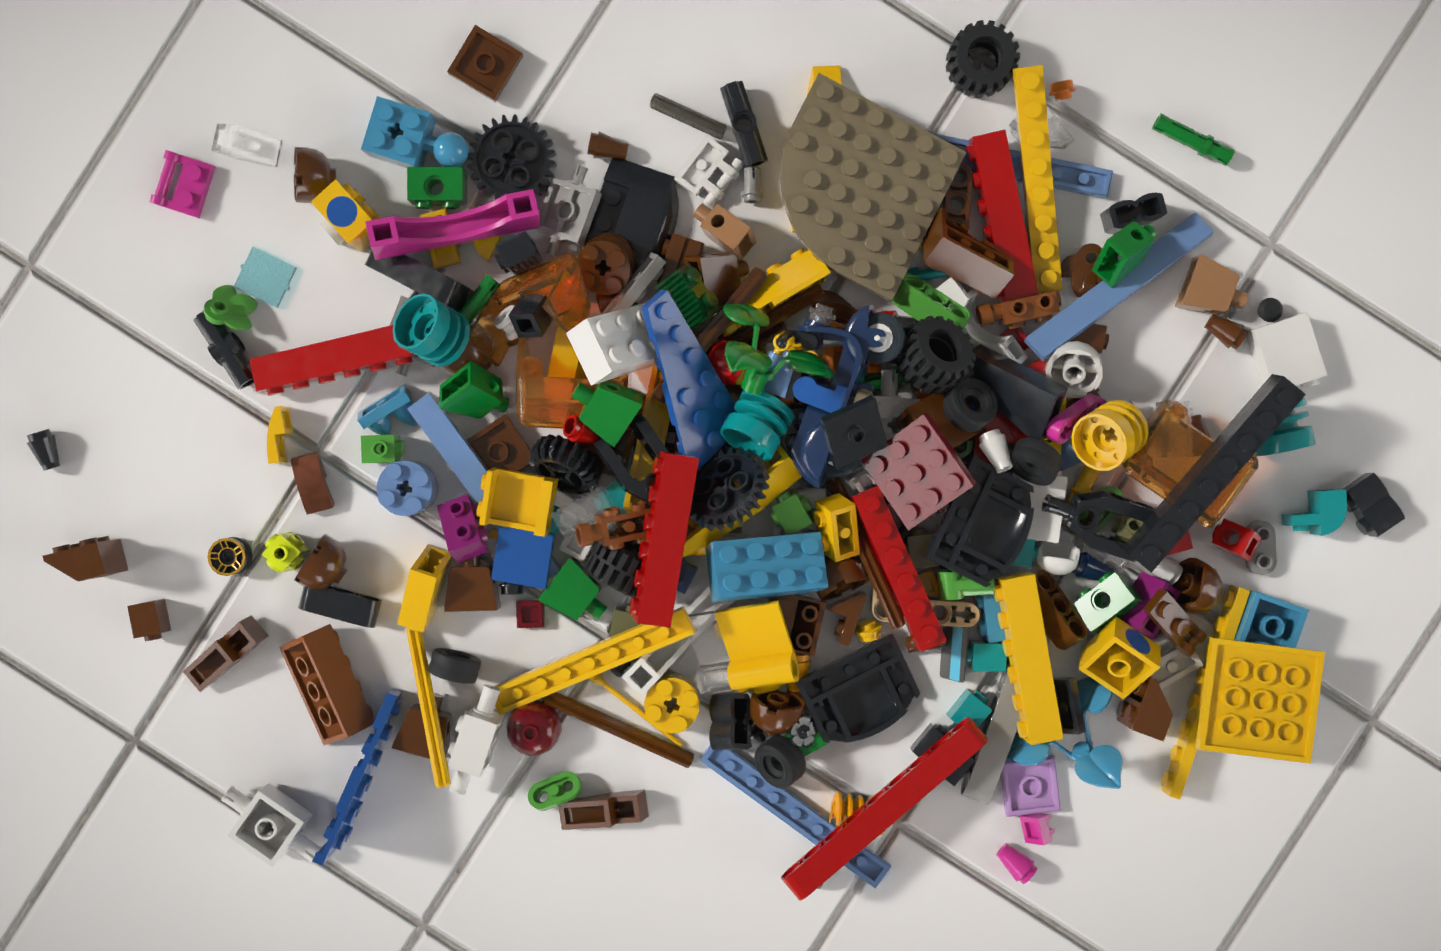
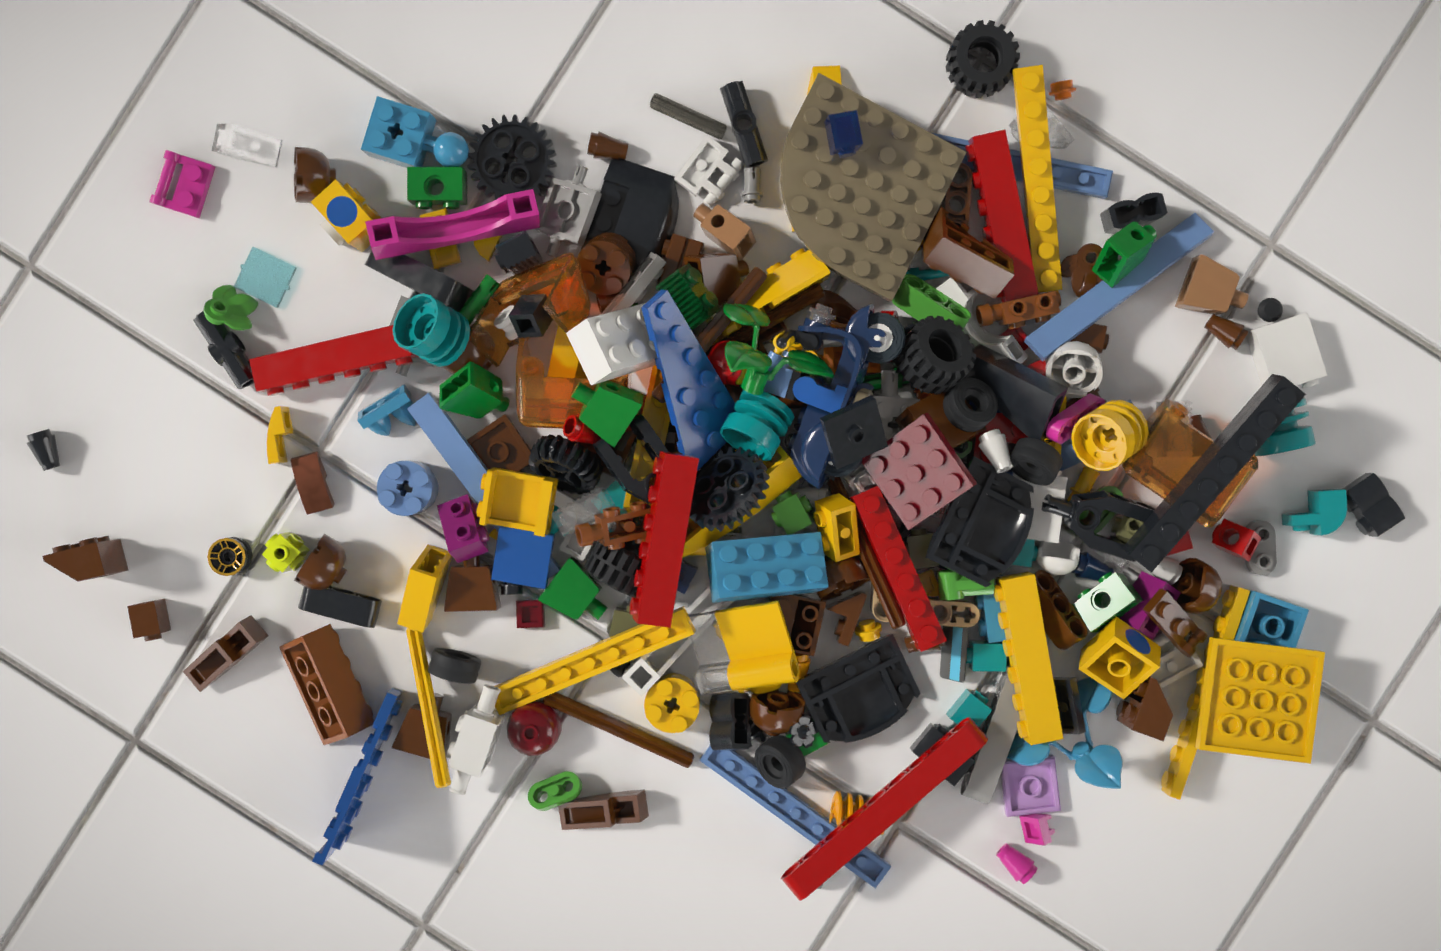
white brick [221,783,322,868] -> none
bright green brick [361,435,405,463] -> none
reddish brown plate [447,25,523,103] -> none
yellow piece [588,673,683,747] -> none
green pin [1152,113,1235,166] -> none
none -> clear blue brick [824,110,863,158]

